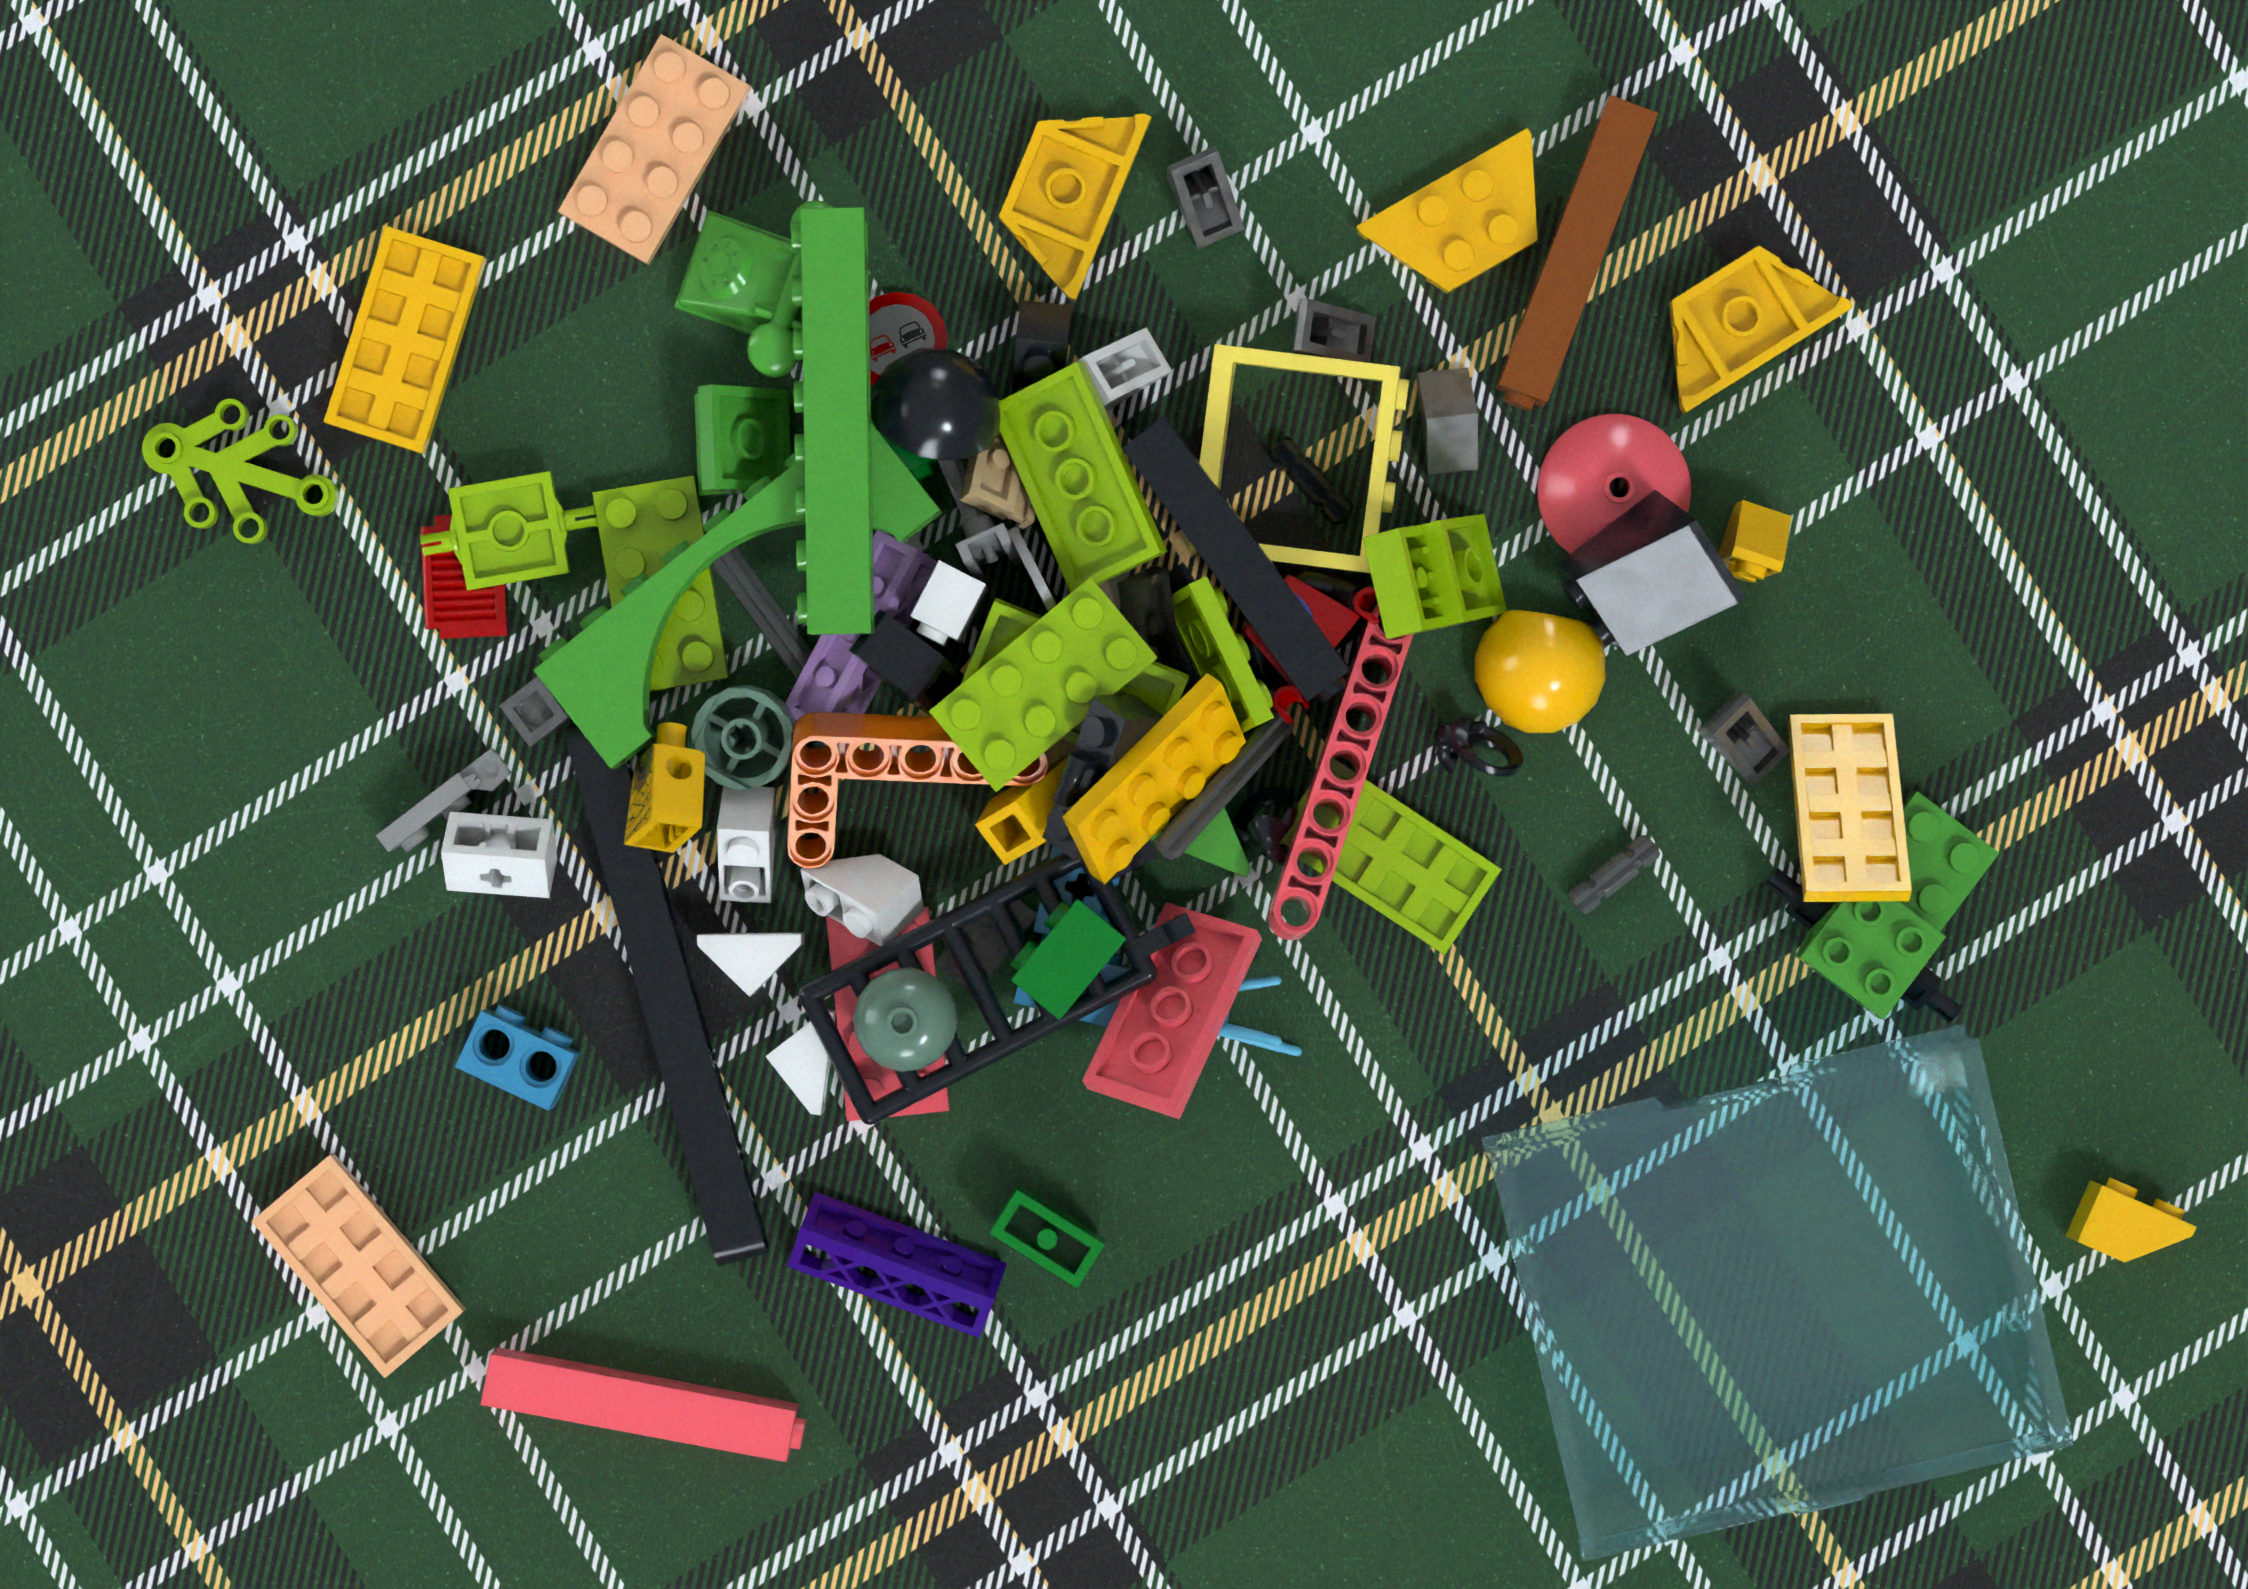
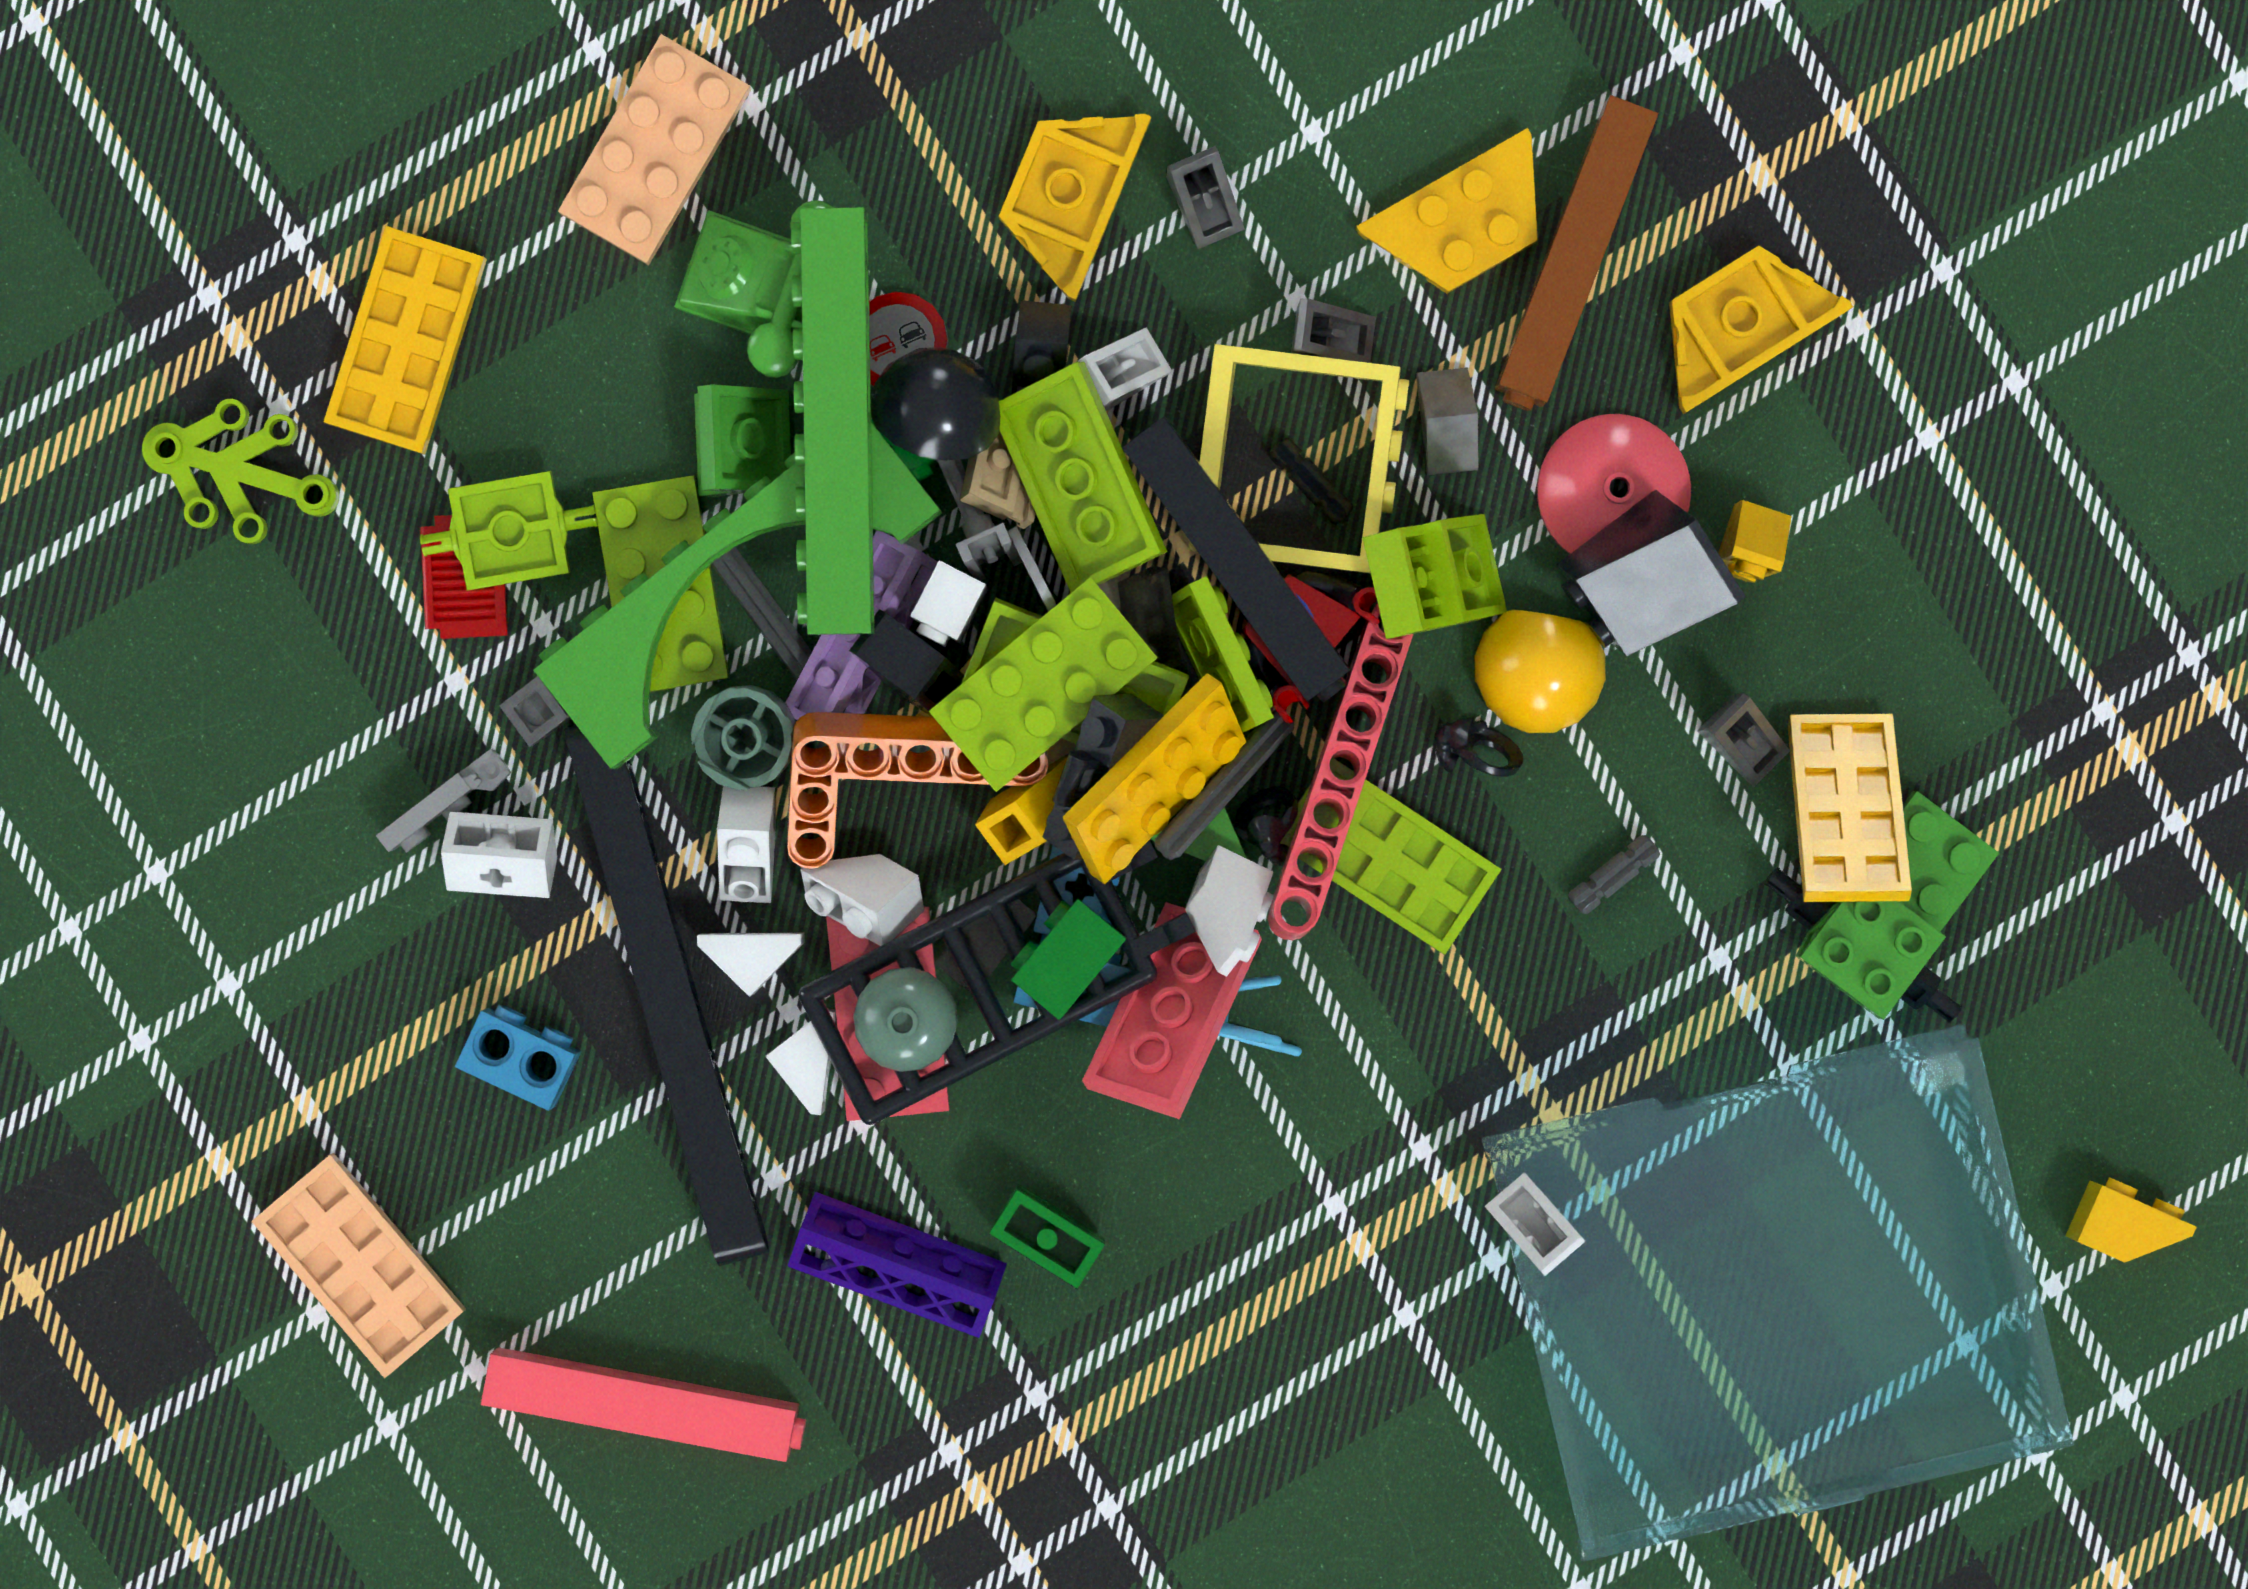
yellow torso [624,722,705,853] -> none
none -> white slope [1185,845,1273,976]
none -> white slope [1485,1172,1585,1276]

